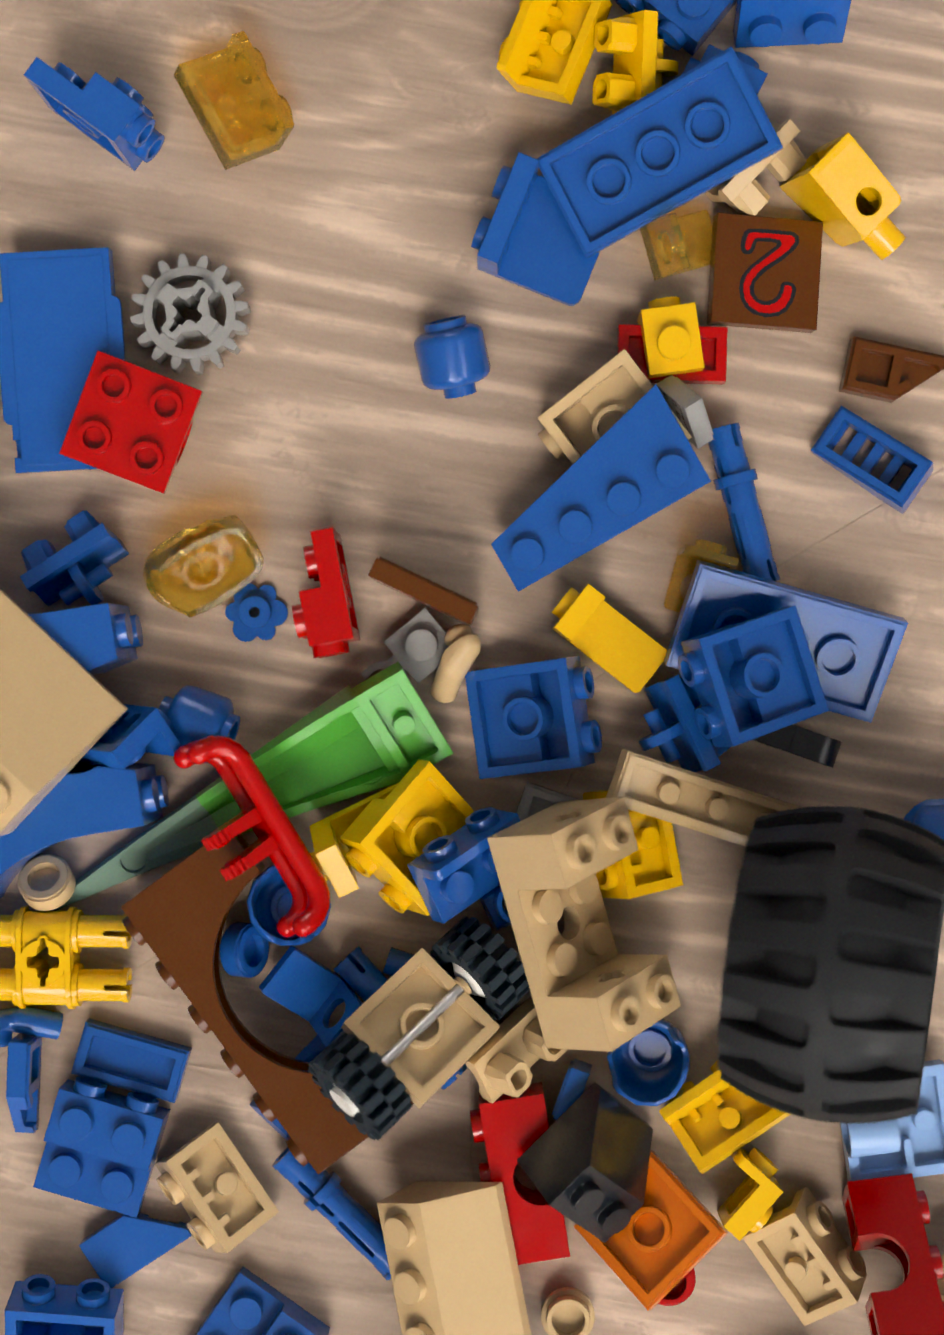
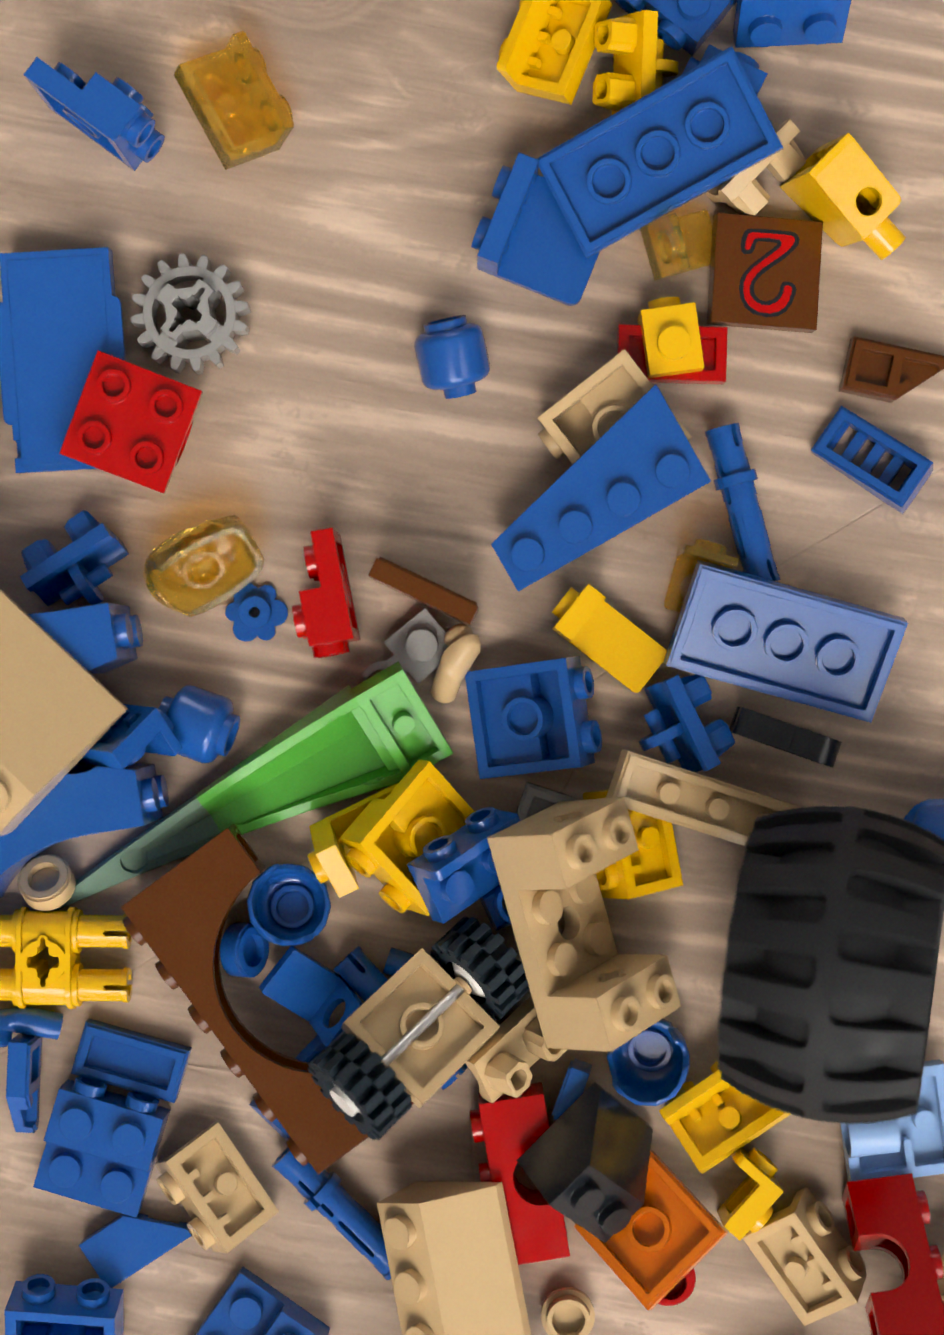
red piece [173,736,330,937] -> none
light grey tile [657,375,714,449] -> none
blue plate [678,605,829,747] -> none

